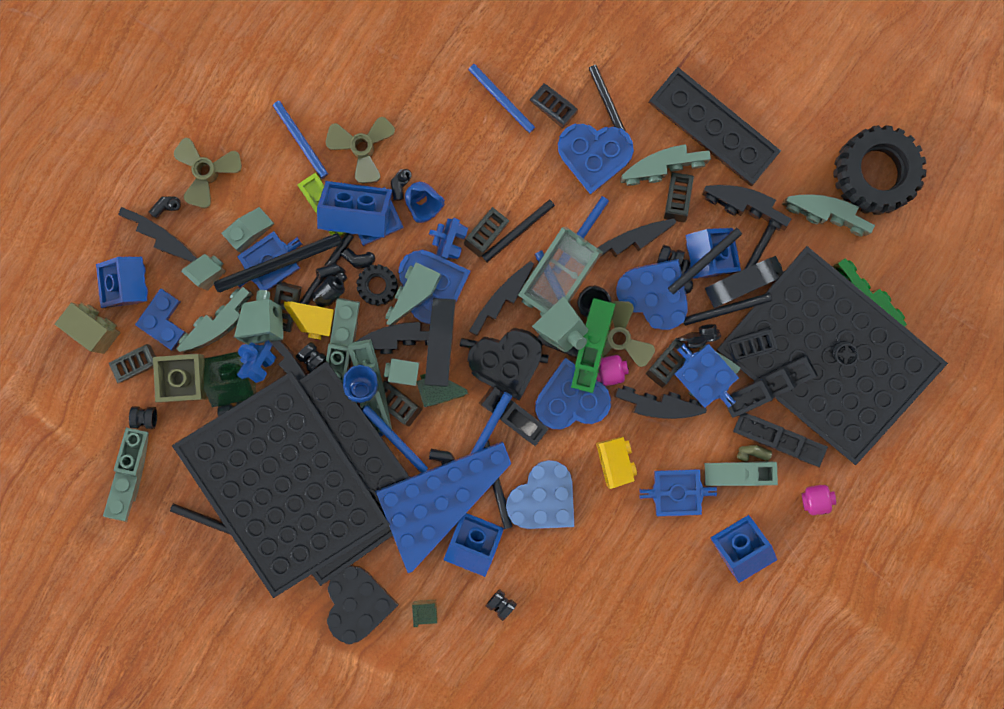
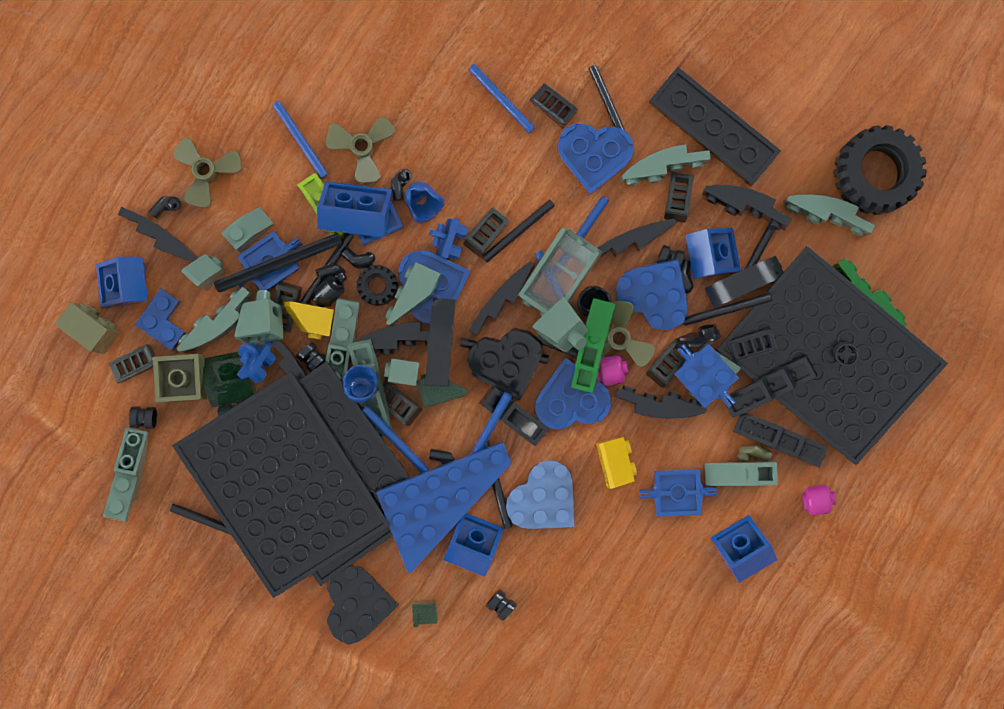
black bar [668,227,742,295] -> none

